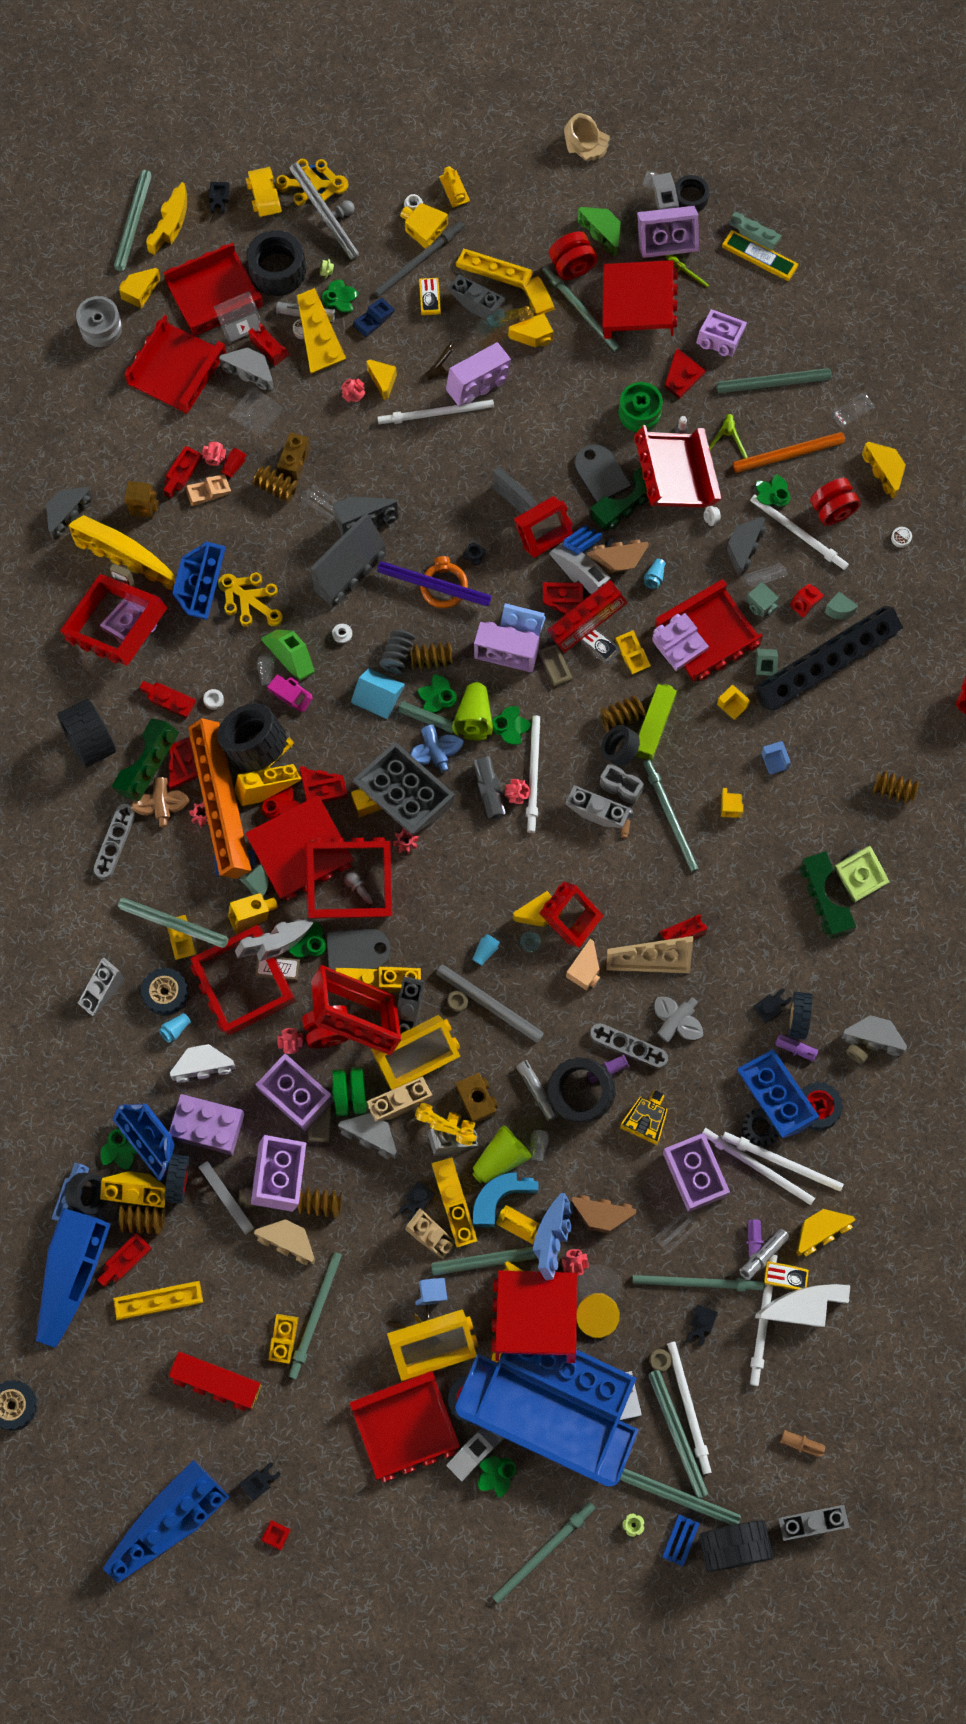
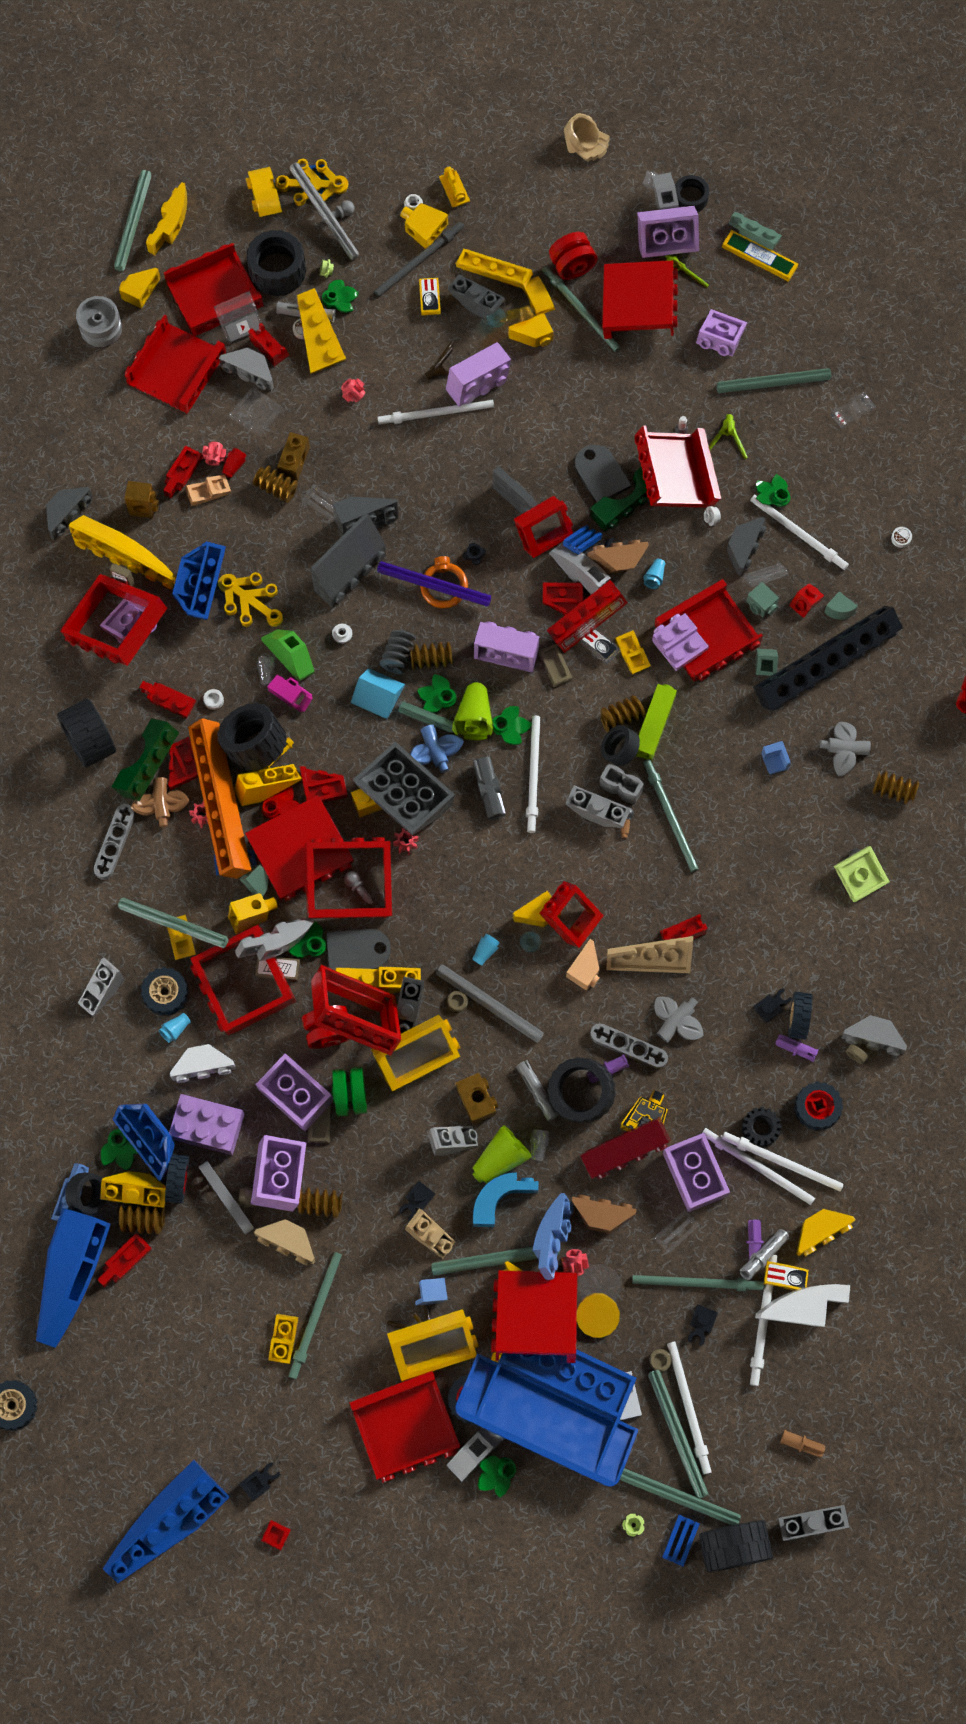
yellow tile [113,1281,203,1321] -> none
red brick [169,1351,262,1412] -> none
black plate [209,182,230,215] -> none
coral gear [277,1028,303,1054] -> none
light grey slope [338,1113,397,1159] -> none
dark blue slope [353,298,395,337] -> none
yellow slope [366,360,397,401] -> none
tan slope [366,1077,432,1122] -> none
yellow plant [415,1103,477,1146] -> none
yellow slope [431,1157,477,1247] -> none
sand green bar [492,1502,596,1603] -> none
yellow hinge [495,1205,540,1244] -> none
light blue bracket [500,603,545,636] -> none
coral gear [504,779,530,804] -> none
bright green slope [577,207,620,257] -> none
green wheel [618,382,663,432] -> none
red wing [665,348,705,399] -> none
yellow panel [717,684,750,720] -> none
yellow panel [721,788,743,818] -> none
orange axle [733,432,845,473] -> none
blue slope [737,1049,819,1139] -> none
dark green arch [799,851,856,940] -> none
red wheel [810,478,861,526] -> none
yellow slope [862,442,906,499] -> none
none -> dark red brick [580,1116,671,1179]
none -> light grey plant [820,722,871,776]

